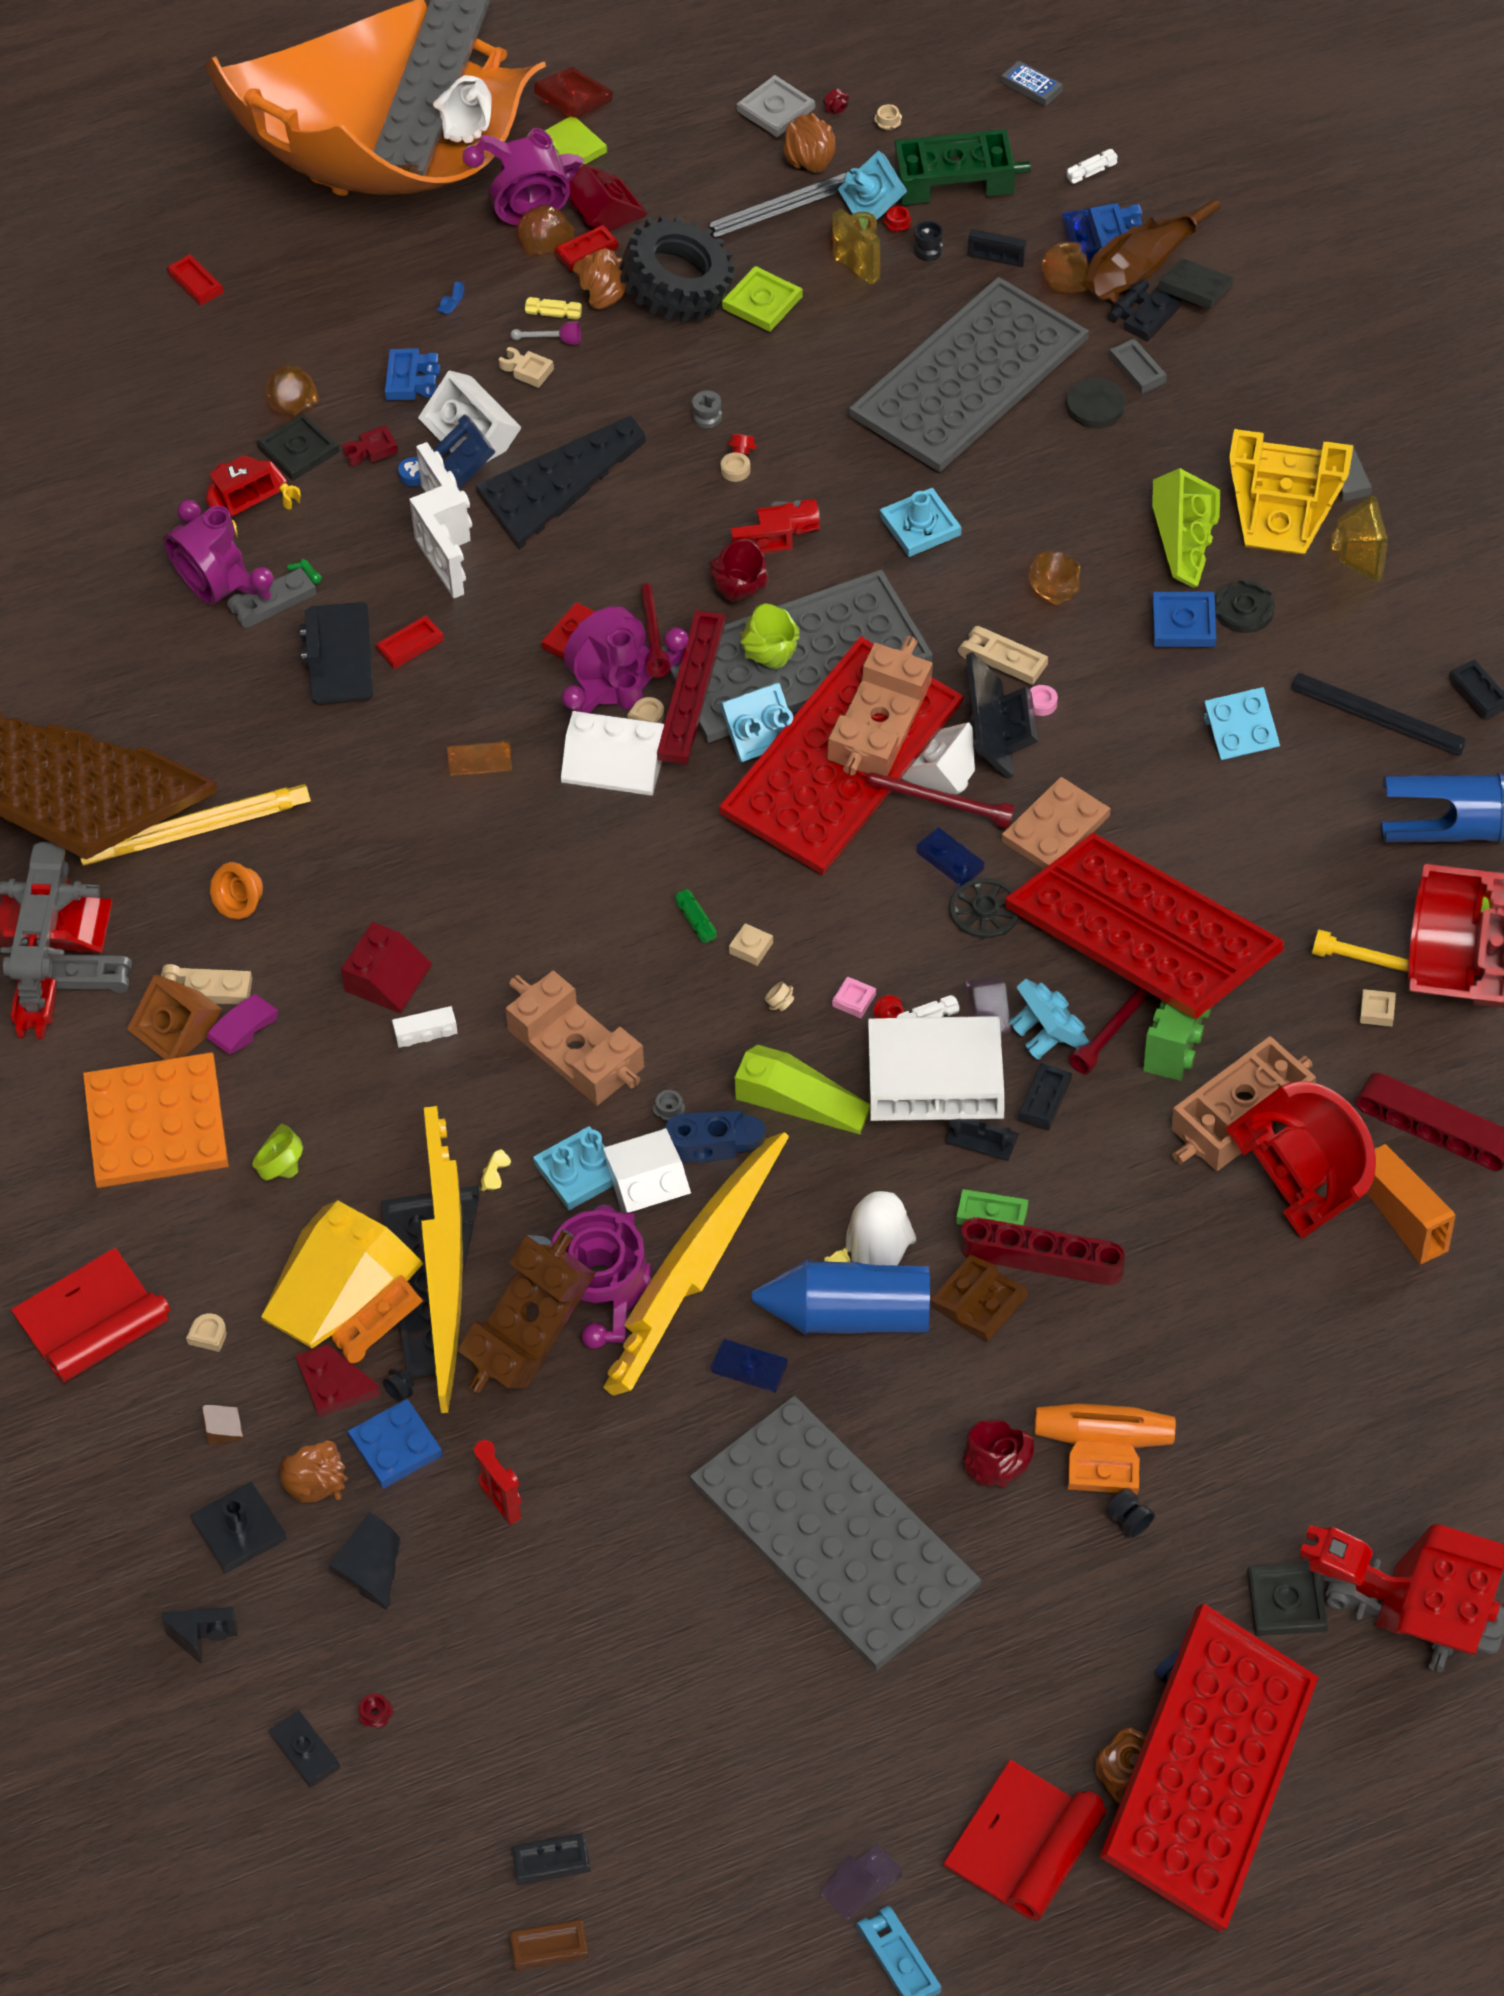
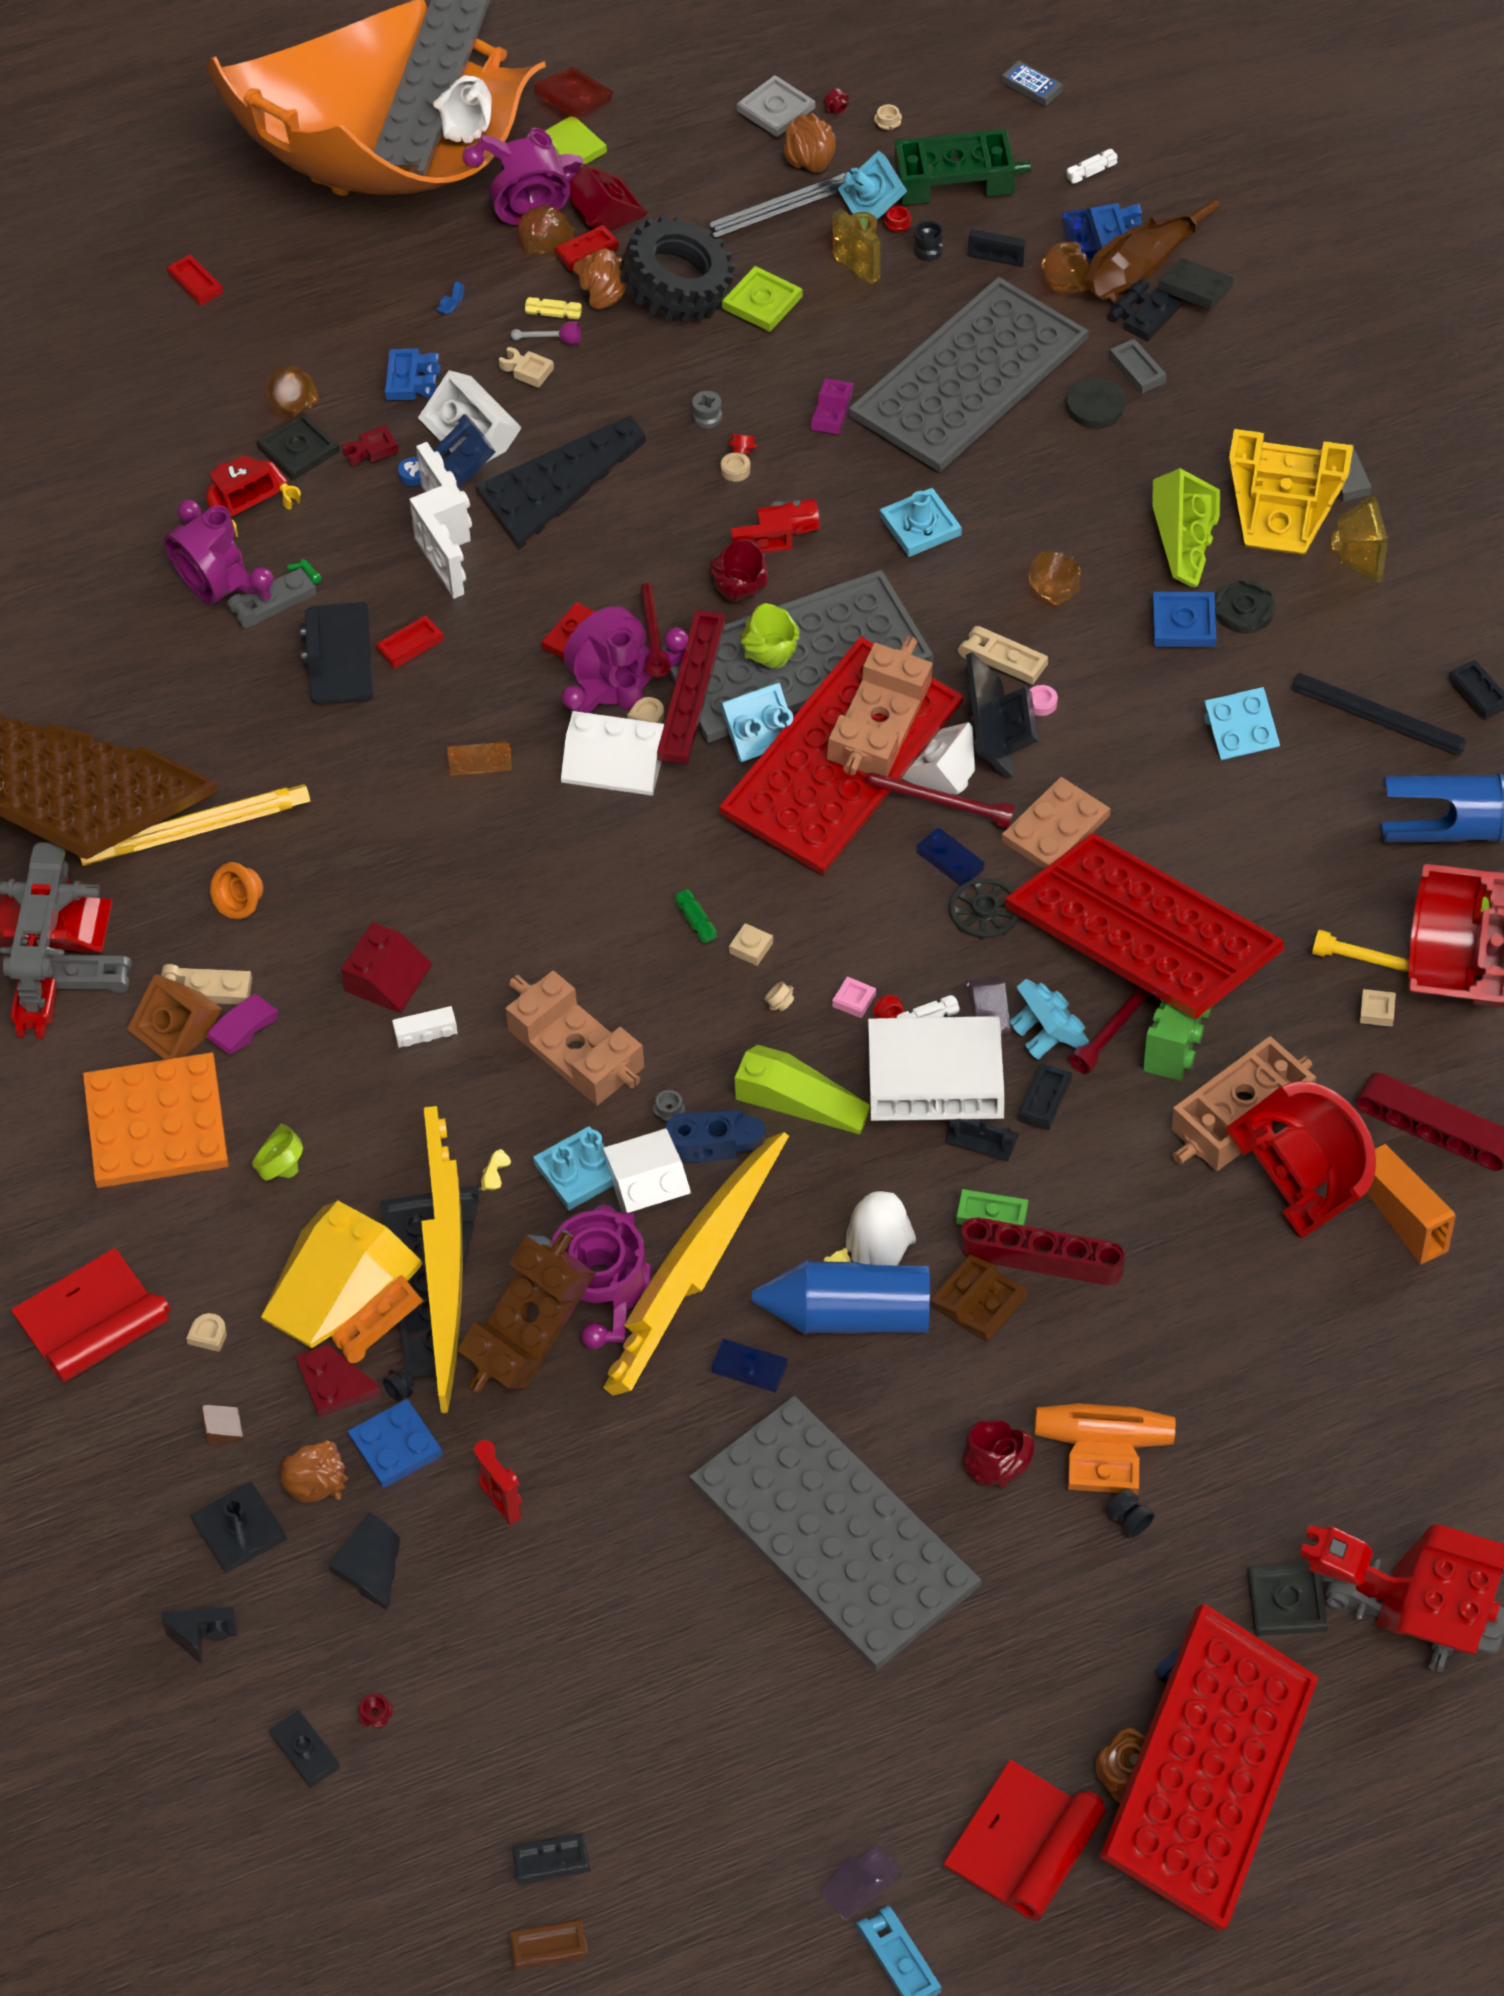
none -> magenta slope [811,379,854,435]

